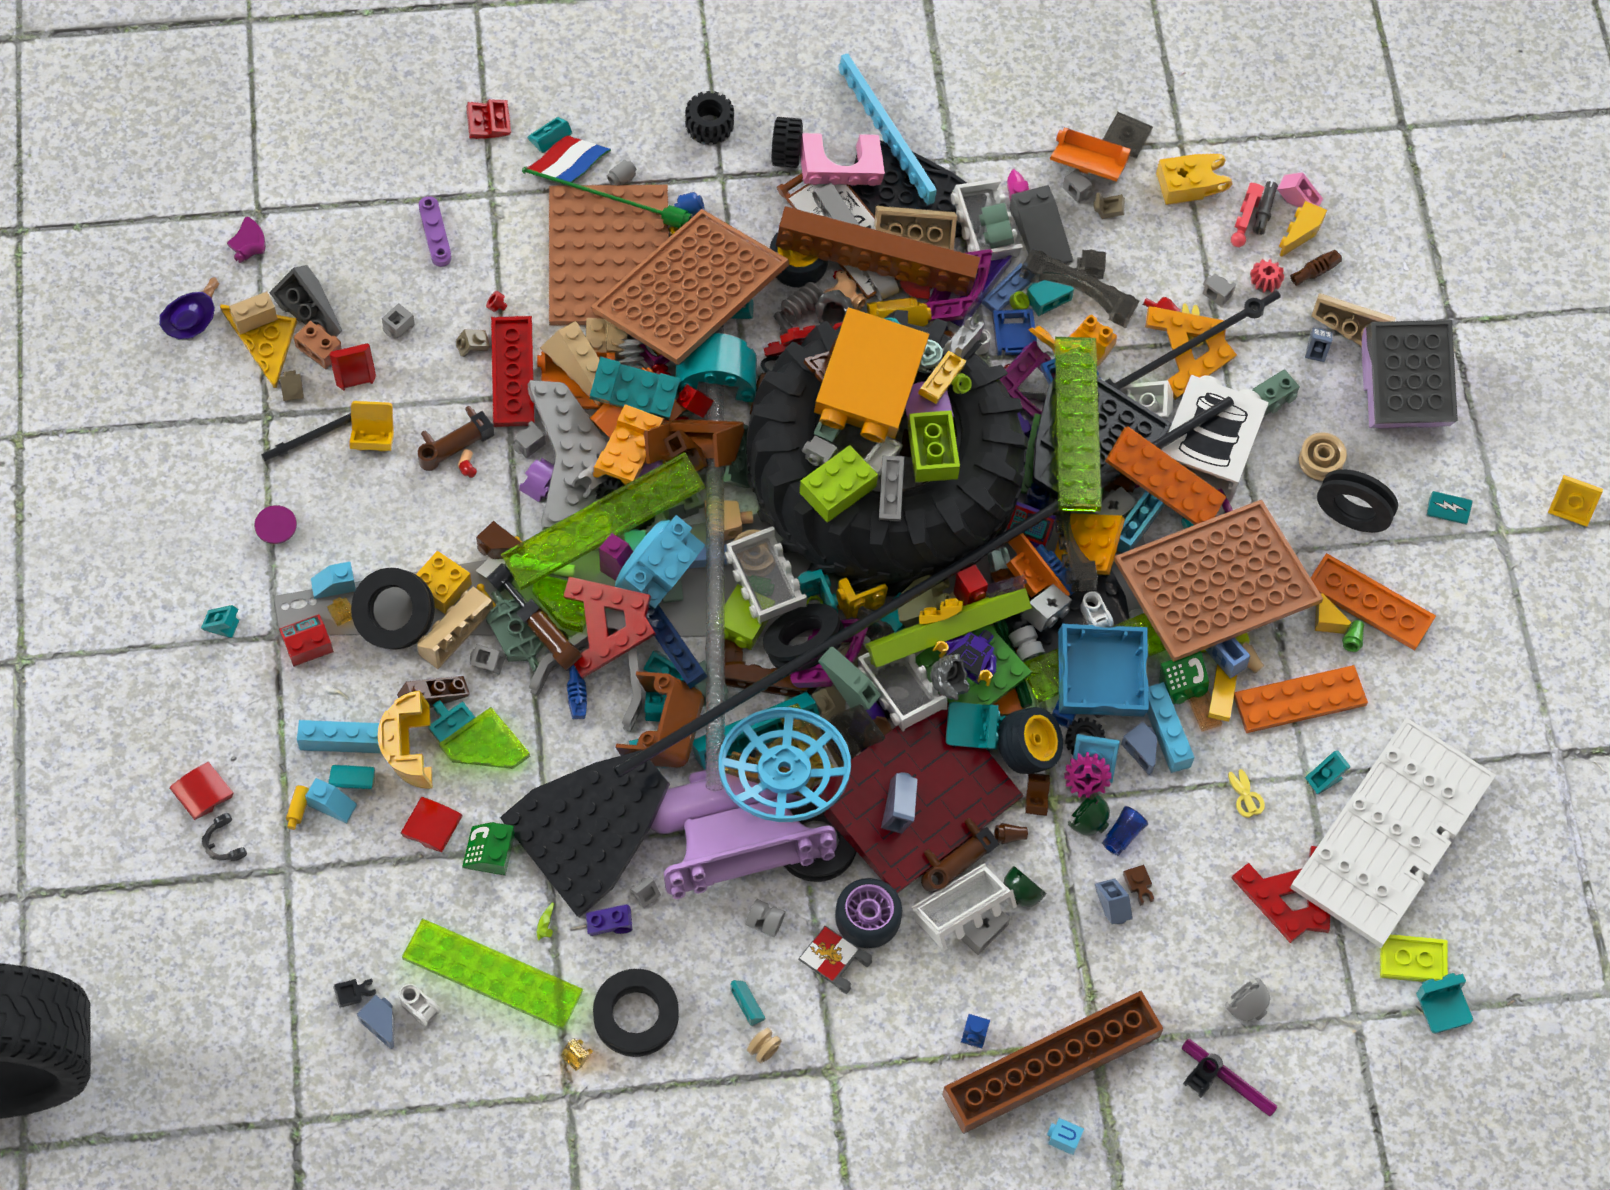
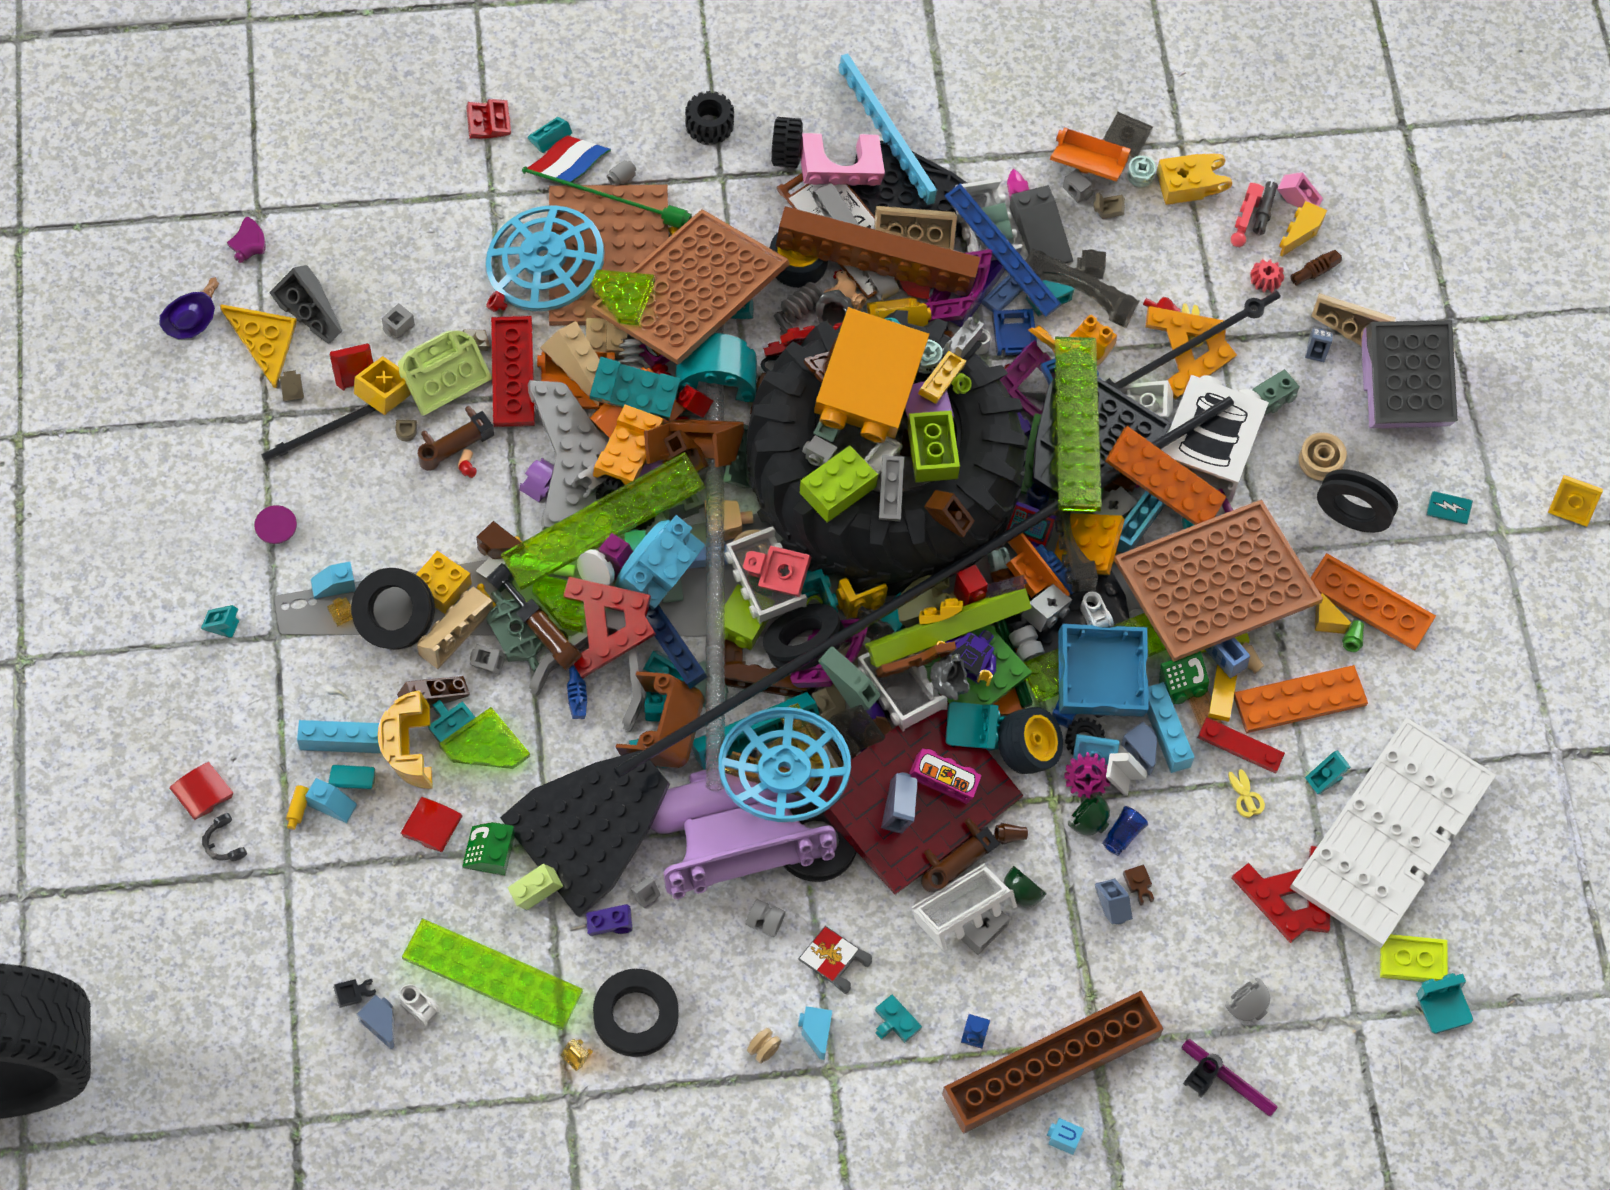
tan brick [229,291,278,334] -> none
red slope [279,614,334,667] -> none
nougat brick [294,321,342,369] -> none
yellow bracket [349,401,394,451] -> none
medium lavender plate [419,196,451,267] -> none
light grey brick [512,421,546,458] -> none
lime bar [536,902,555,941] -> none
blue head [674,192,705,217] -> none
teal slope [730,980,765,1026] -> none
wheel [835,878,902,948] -> none
lime tile [1009,291,1030,310] -> none
reddish brown slope [1025,773,1050,816] -> none
light grey brick [1202,273,1236,307] -> none
none -> yellow brick [354,356,411,415]
none -> dark tan tile [395,420,417,442]
none -> yellowish green plate [398,330,492,415]
none -> medium azure dish [486,205,605,311]
none -> yellowish green brick [507,864,563,910]
none -> white tile [577,549,615,586]
none -> clear neon green plate [591,269,655,325]
none -> coral plate [743,546,812,597]
none -> medium azure slope [798,1006,832,1060]
none -> teal plate [875,994,922,1043]
none -> dark orange tile [876,641,957,678]
none -> brick [909,748,981,804]
none -> reddish brown slope [924,490,975,537]
none -> blue tile [945,183,1061,318]
none -> white panel [1106,753,1147,796]
none -> light aqua wheel [1127,156,1156,187]
none -> red plate [1197,717,1285,774]

